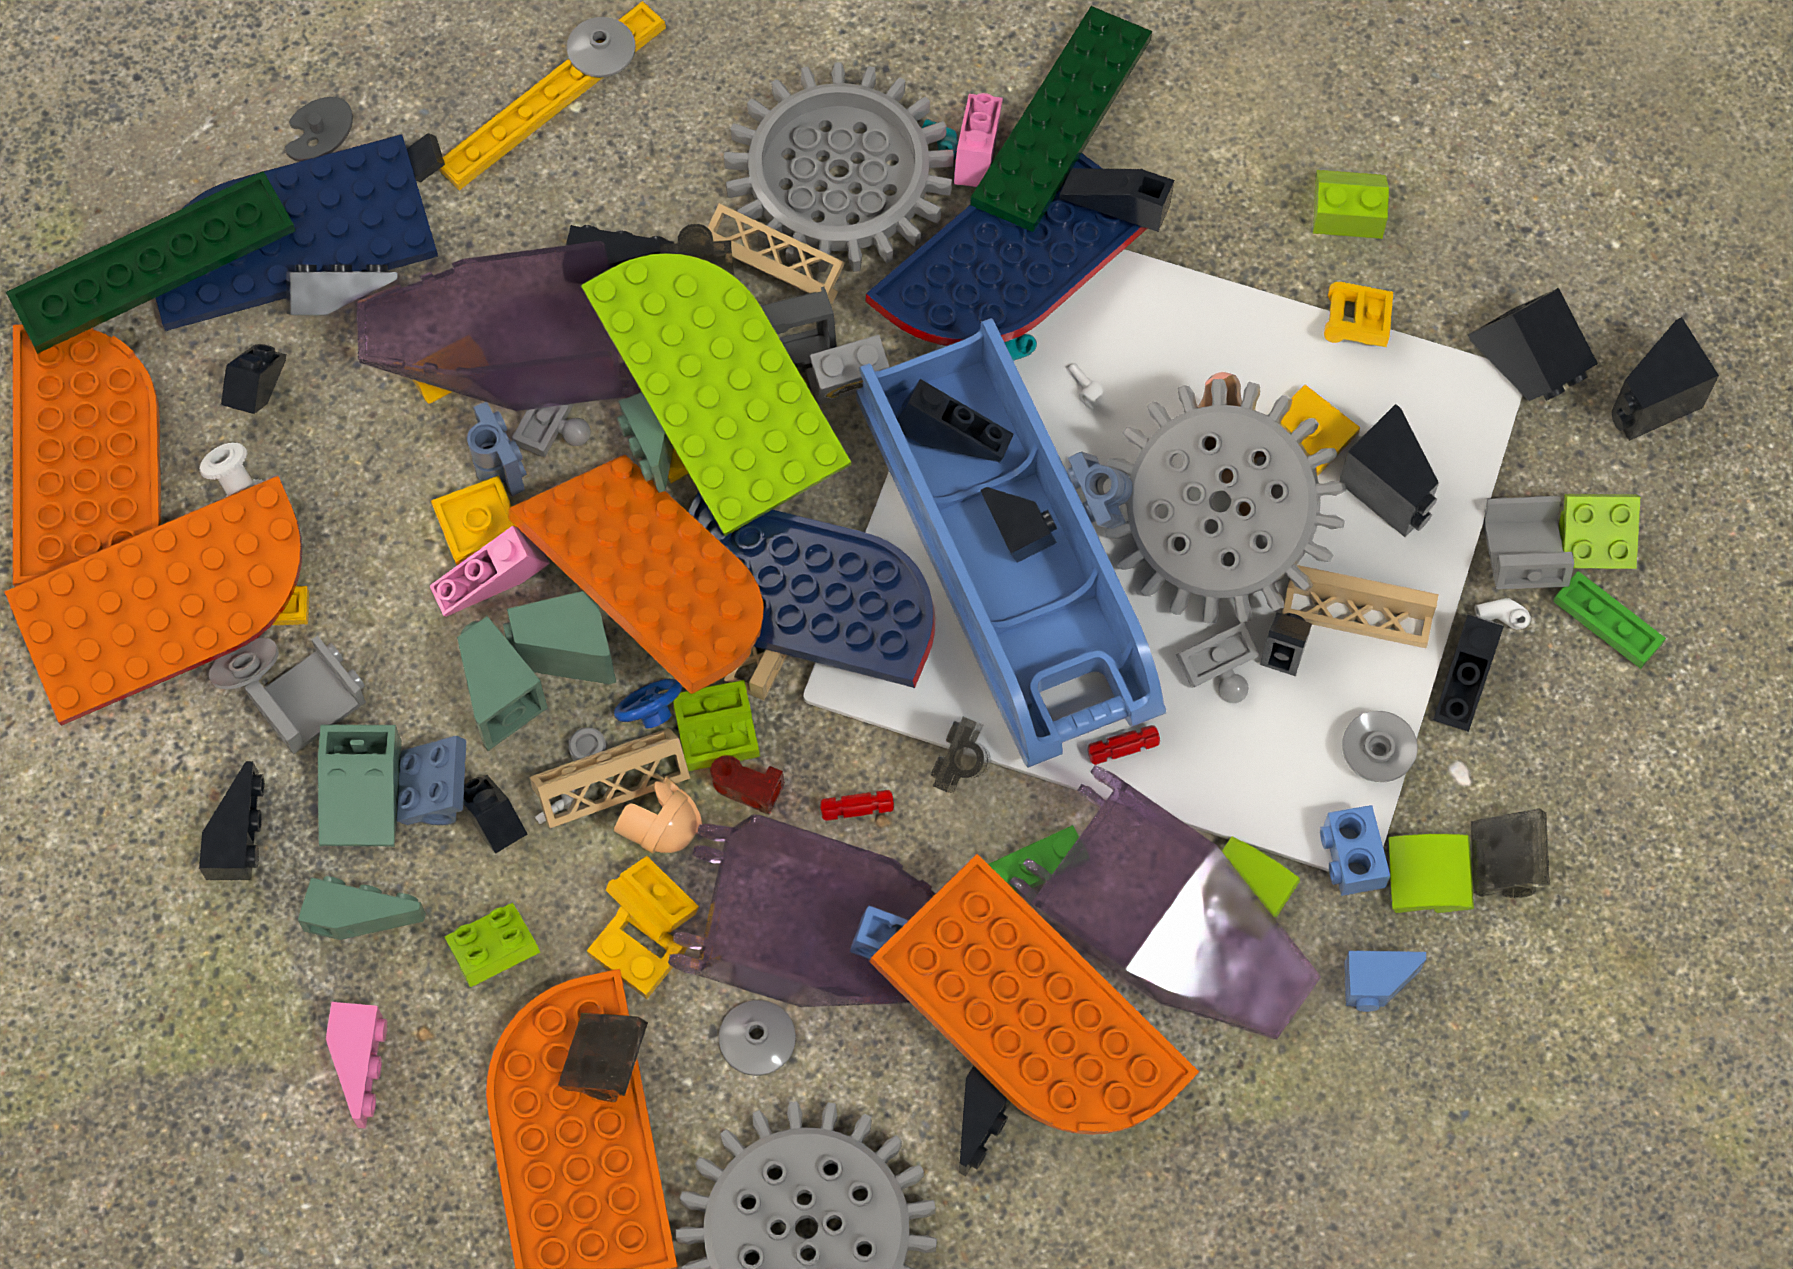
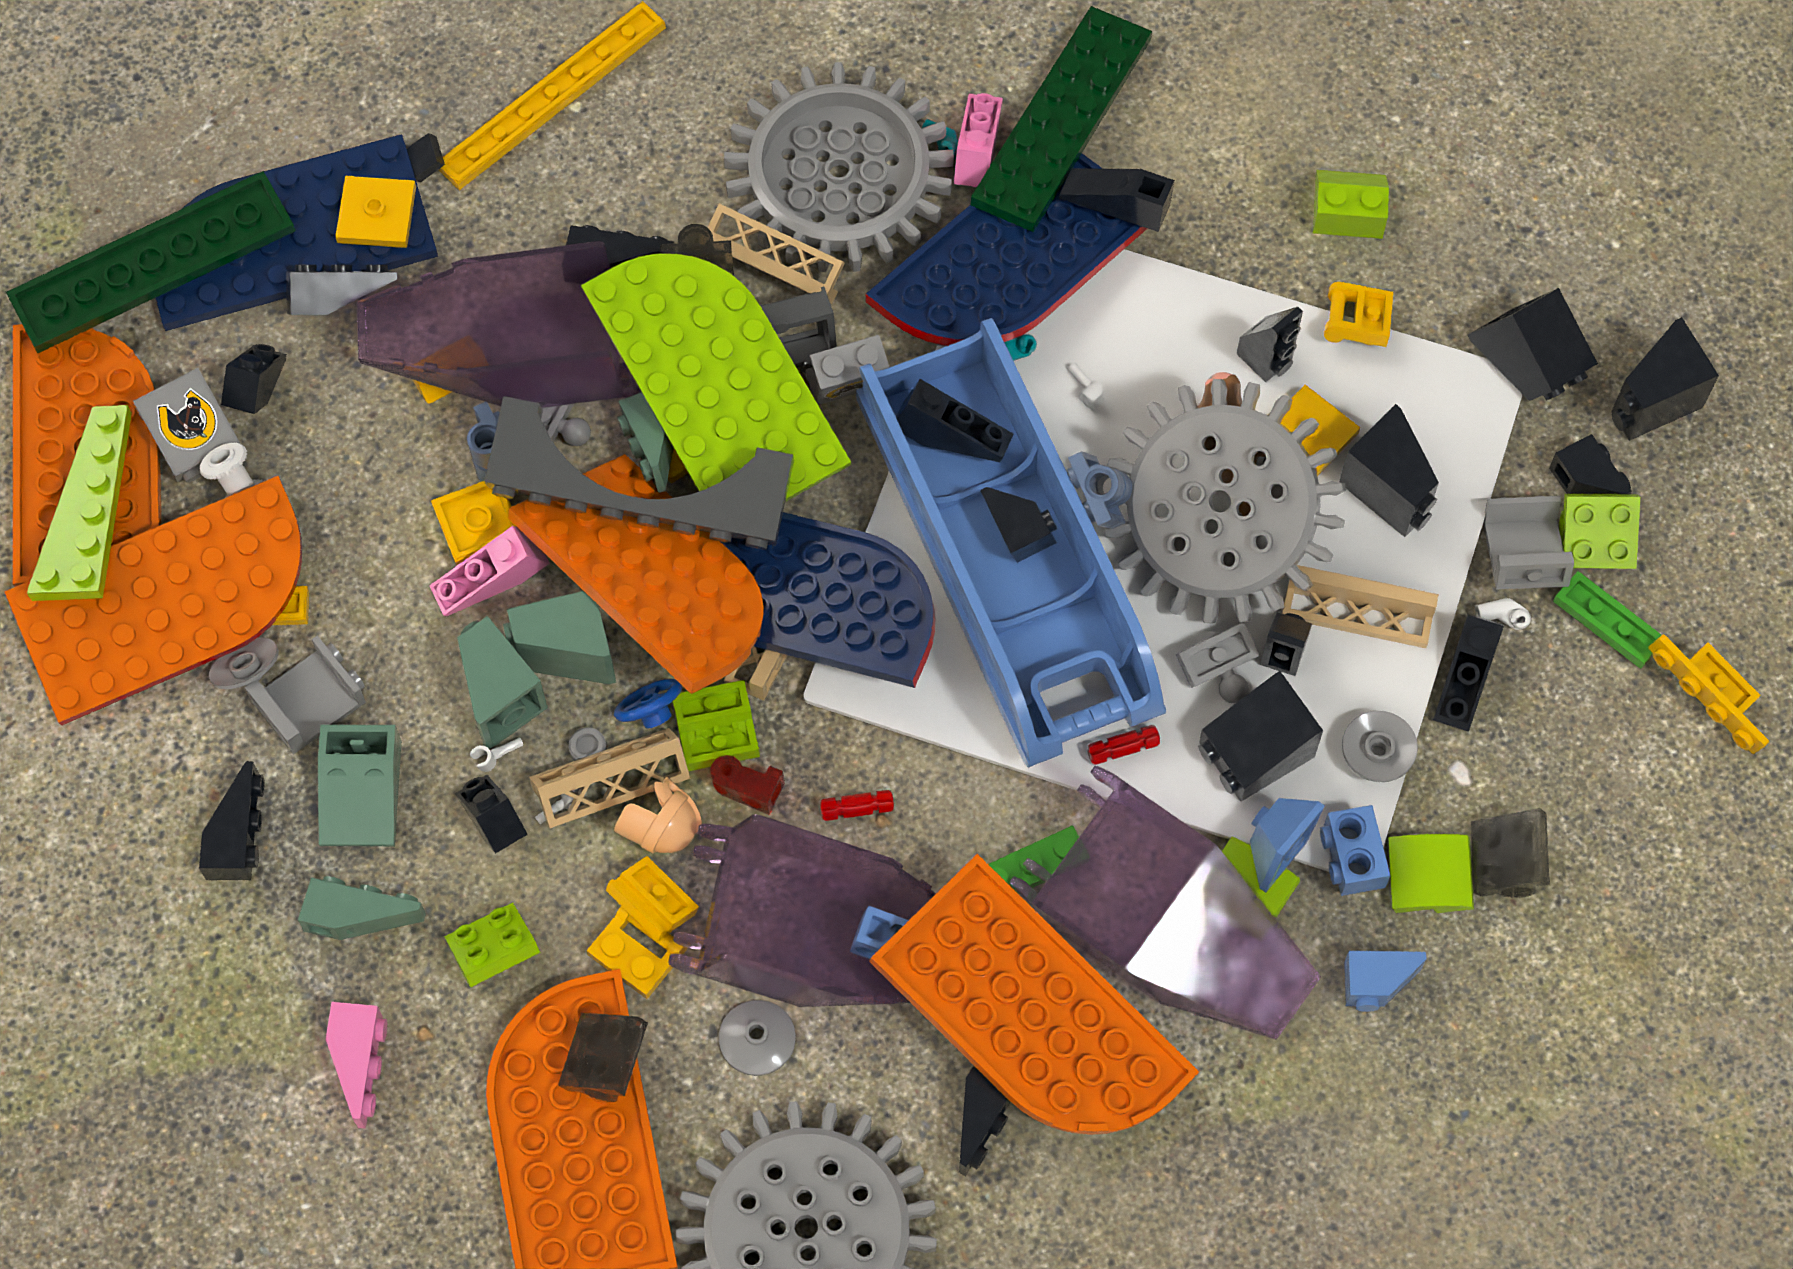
dark grey piece [285,97,353,162] -> none
sand blue plate [397,736,466,825] -> none
light grey dish [567,17,635,78] -> none
clear smoke plate [931,716,991,793] -> none
none -> lime wing [27,405,132,601]
none -> light grey panel [133,368,240,483]
none -> yellow plate [336,176,416,248]
none -> white hand [470,737,523,772]
none -> dark grey arch [484,396,794,550]
none -> black slope [1198,671,1323,802]
none -> black slope [1237,307,1303,382]
none -> medium blue slope [1250,798,1325,893]
none -> black slope [1549,434,1632,494]
none -> yellow bracket [1648,634,1769,754]

